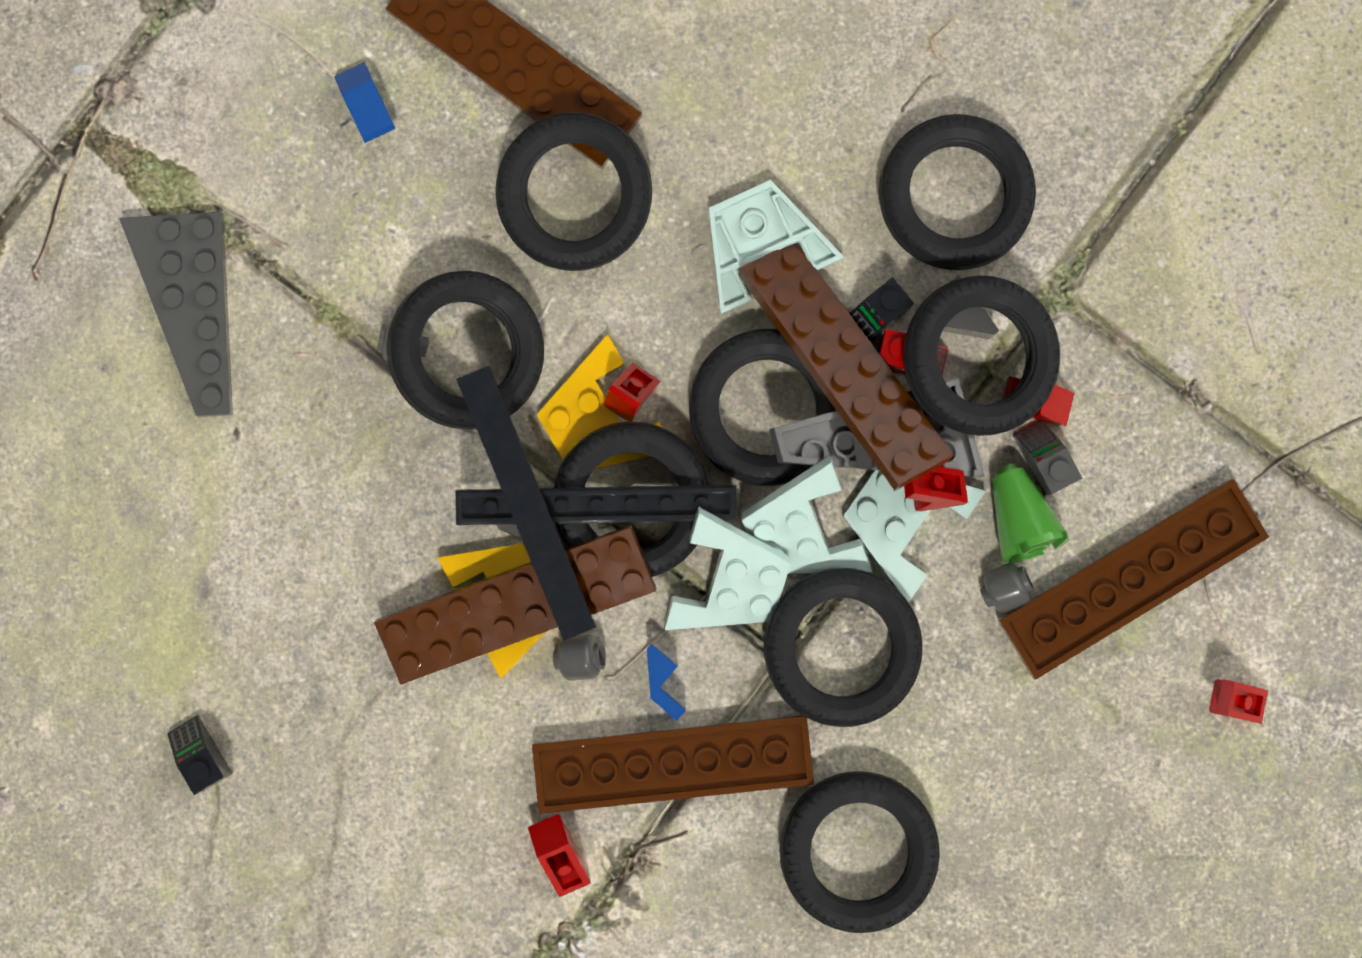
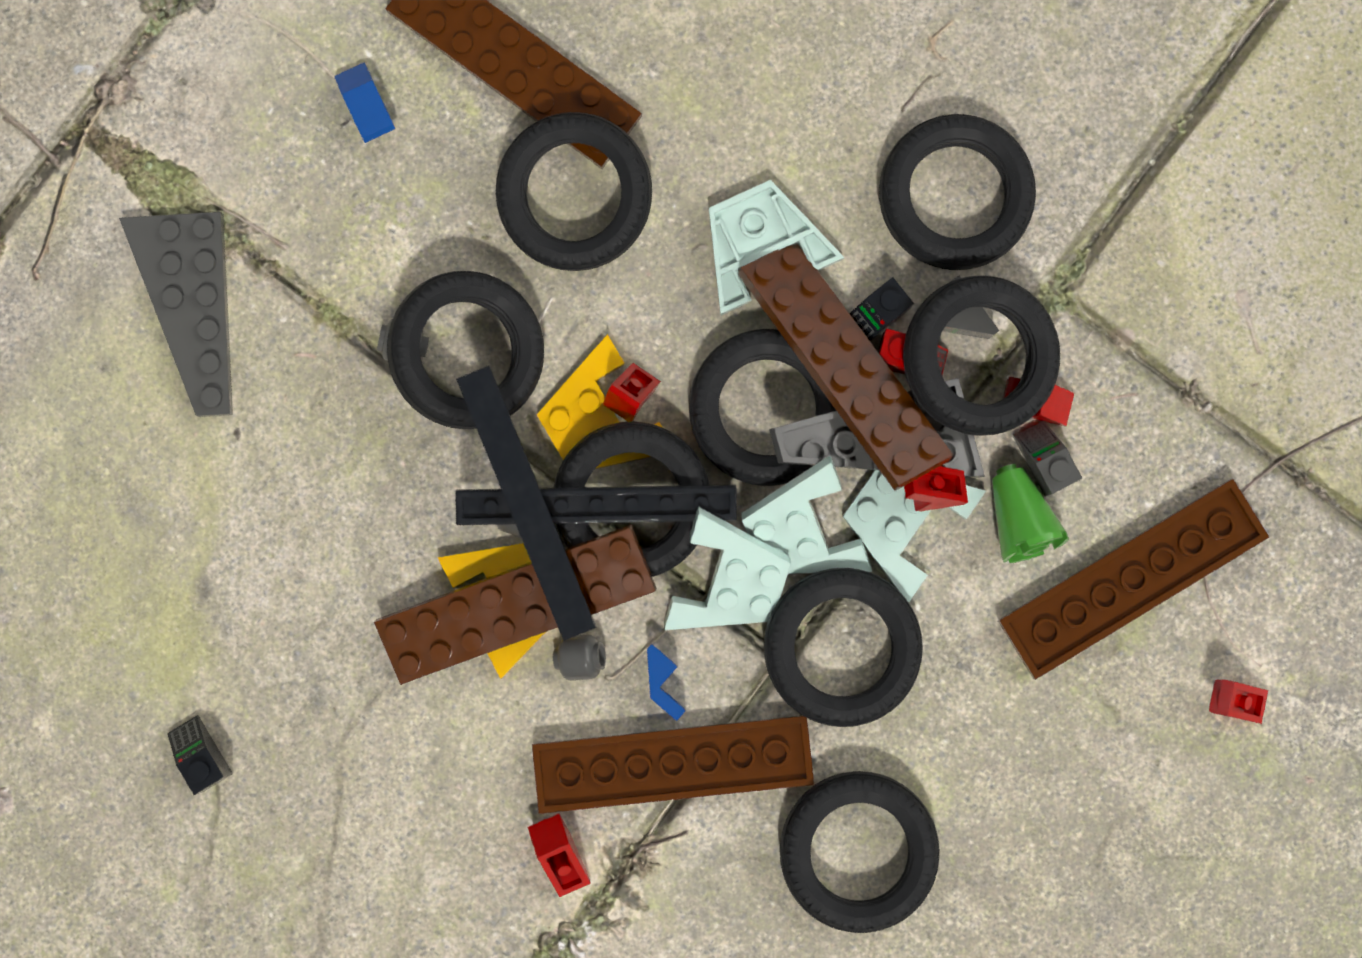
dark grey head [980,563,1034,613] -> none

